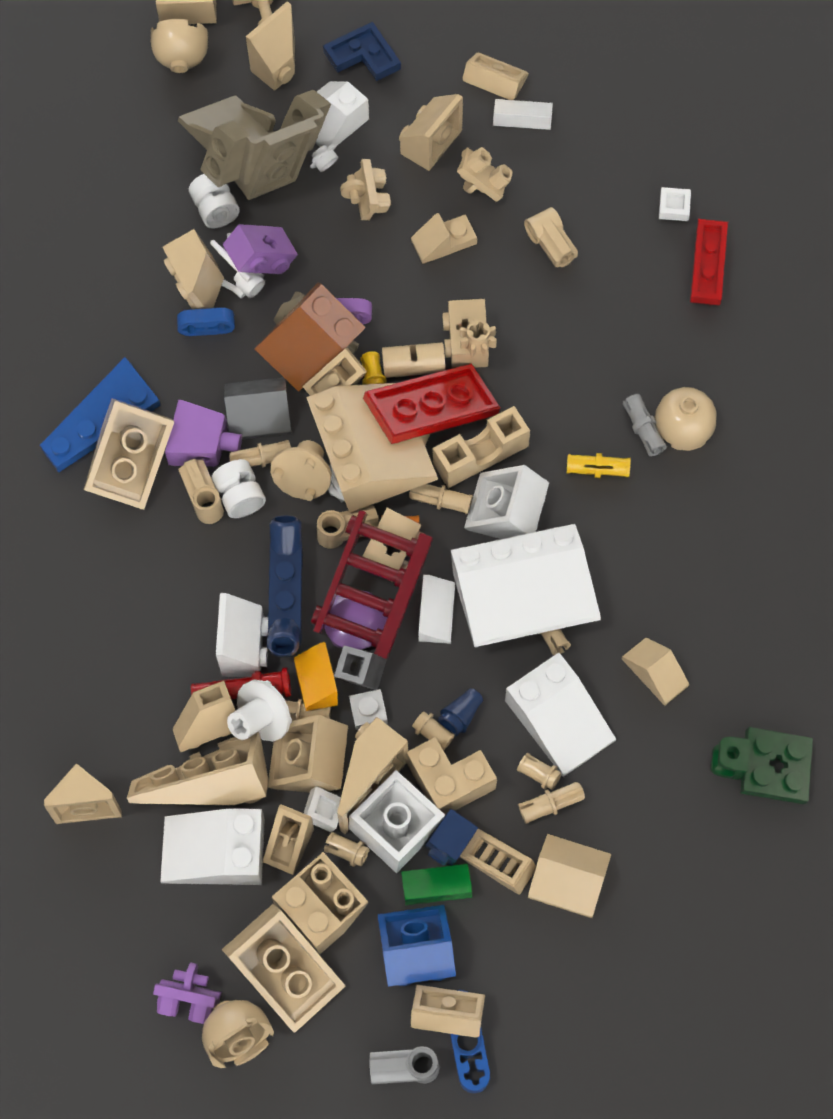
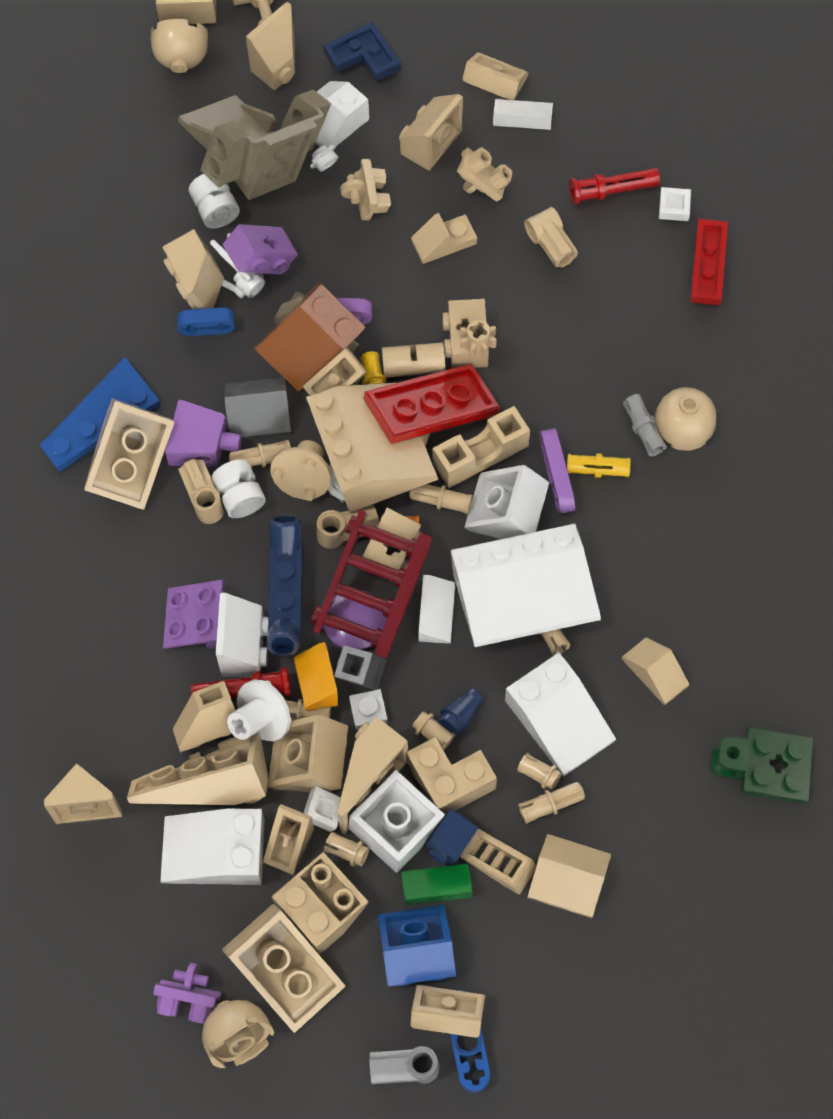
none -> medium lavender hinge [163,580,225,649]
none -> medium lavender beam [539,428,575,514]
none -> red pin [569,167,660,205]

